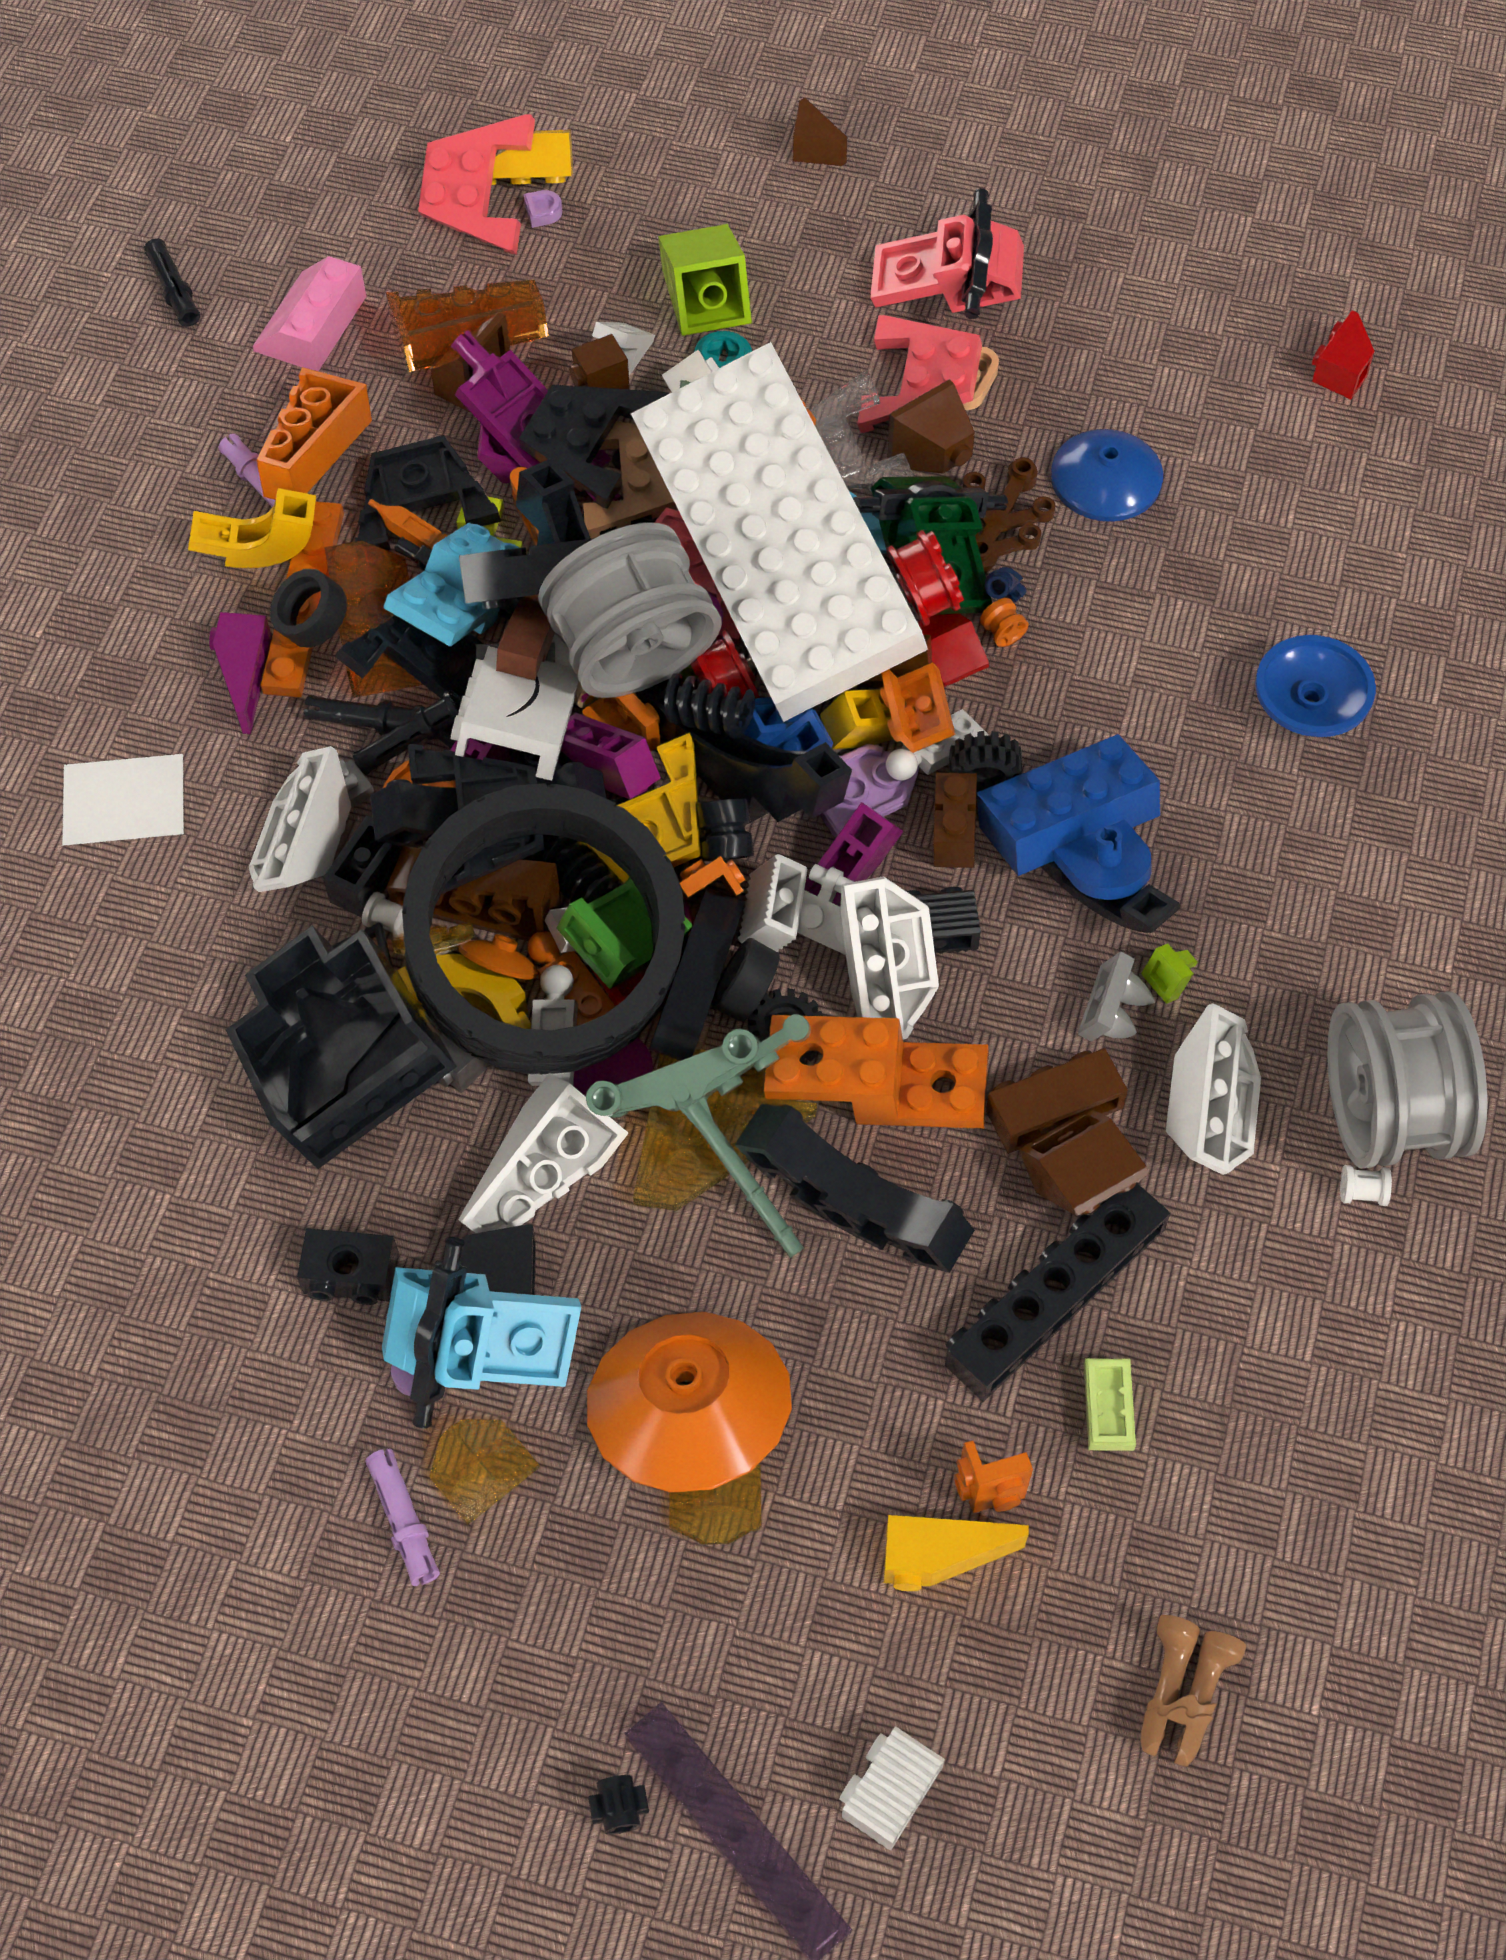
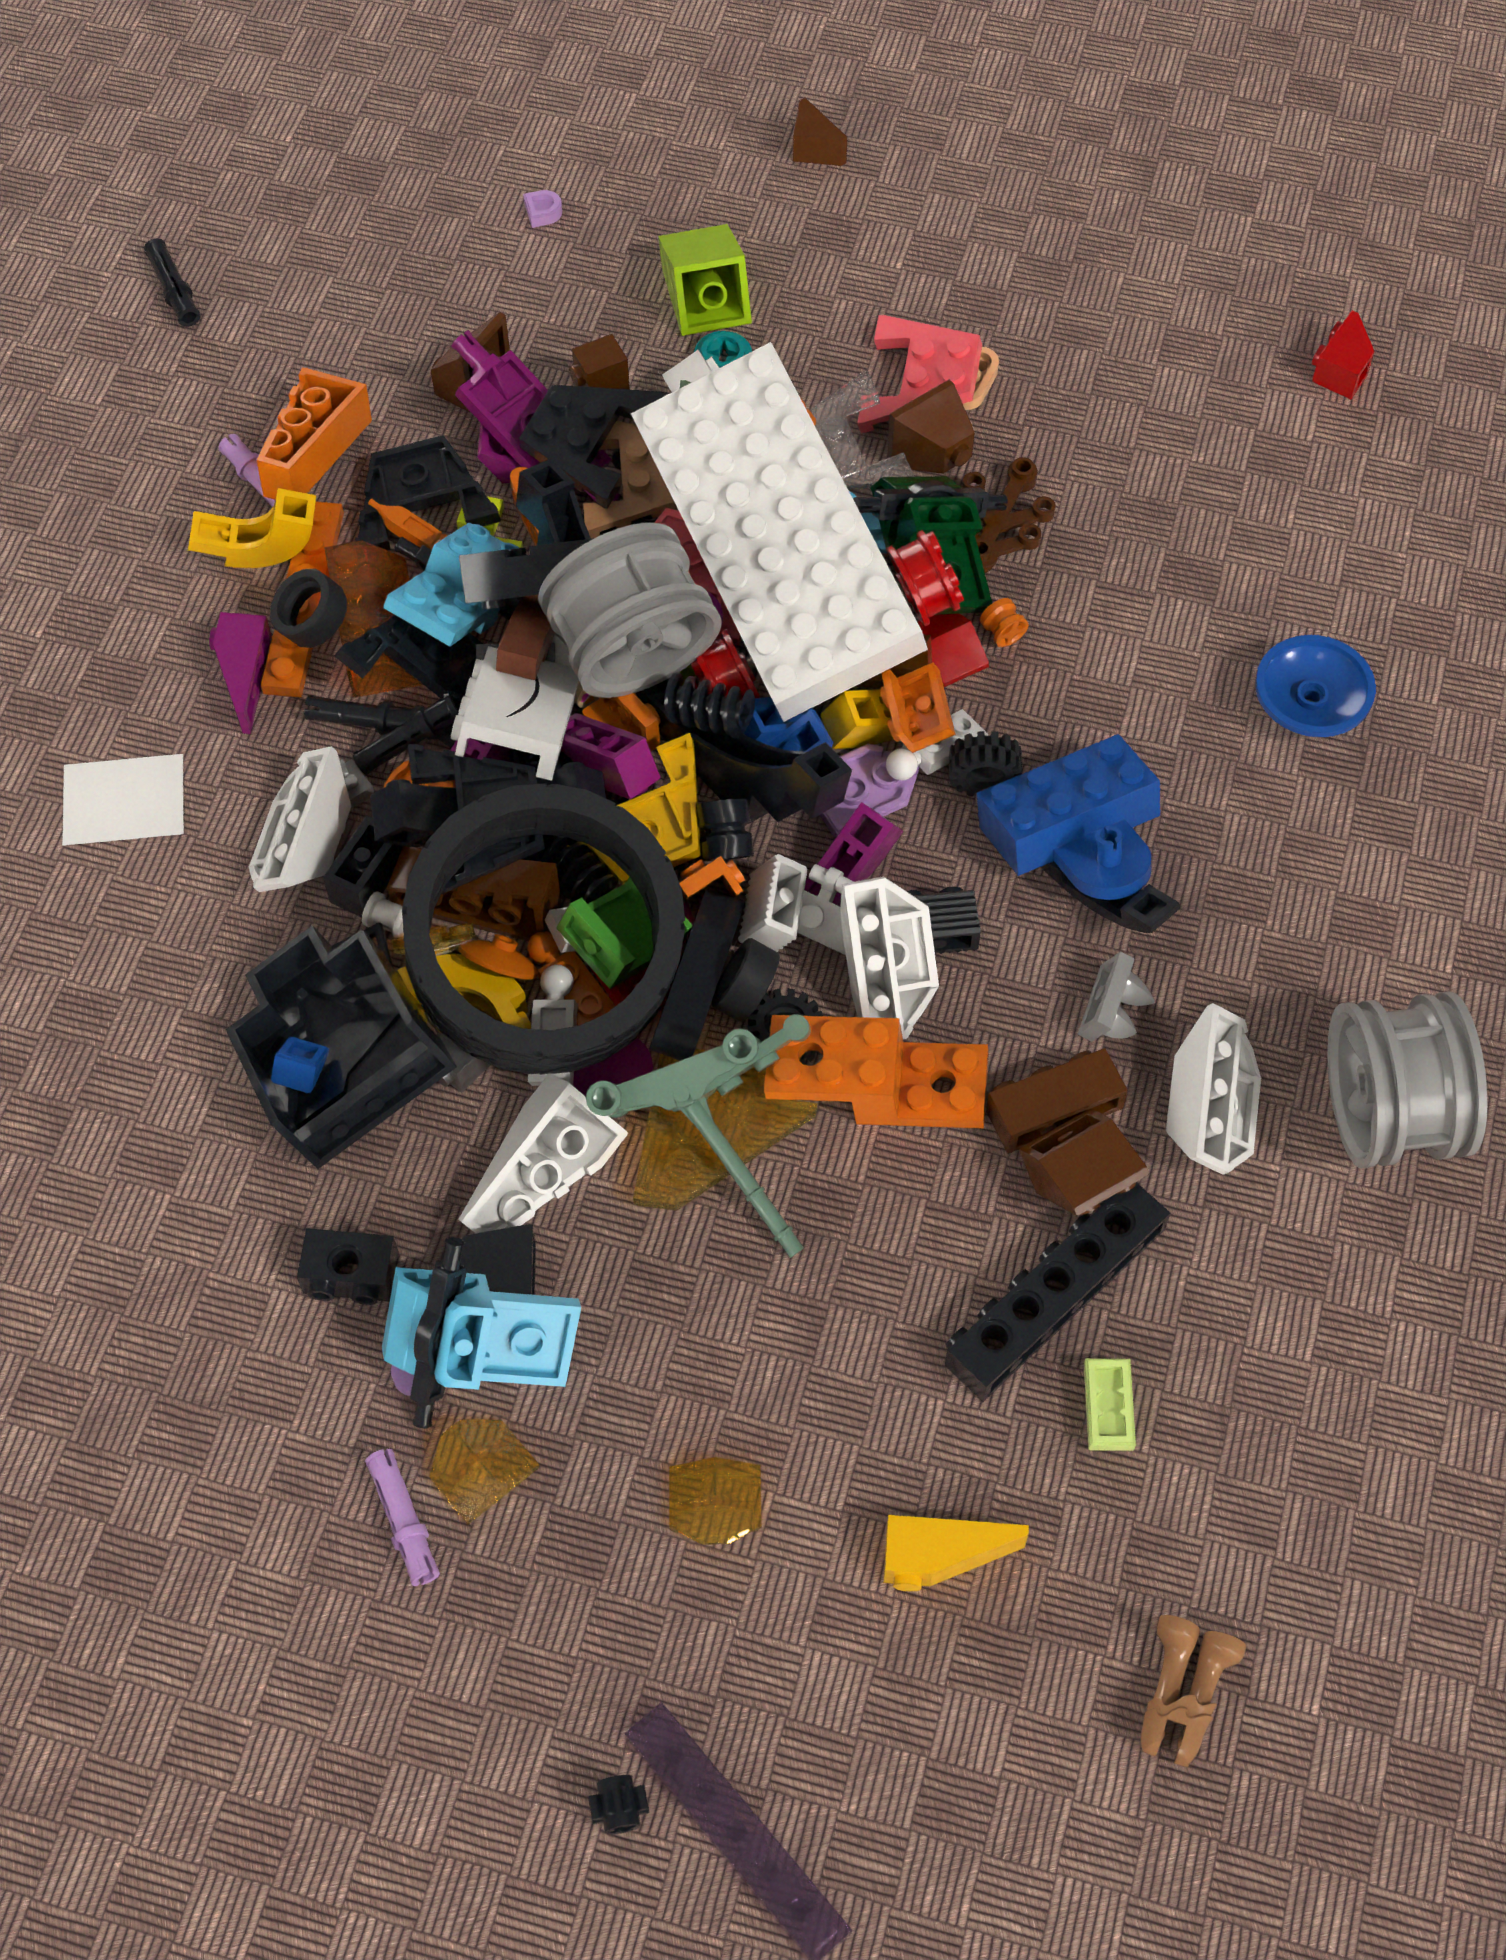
bright pink slope [253,256,367,371] -> none
clear orange wedge [385,280,549,372] -> none
coral wing [418,114,535,255] -> none
yellow slope [492,129,573,185] -> none
orange dish [587,1312,792,1493] -> none
white slope [592,322,655,375] -> none
black brick [735,1104,975,1273] -> none
white brick [839,1726,945,1850] -> none
coral piece [870,188,1024,319] -> none
reddish brown piece [933,773,977,868] -> none
orange bracket [954,1440,1033,1513] -> none
dark blue arm [984,567,1027,603] -> none
blue dish [1051,429,1163,522] -> none
lime tile [1141,943,1198,1004] -> none
white bush [1340,1165,1392,1206] -> none
none -> blue slope [271,1037,330,1093]

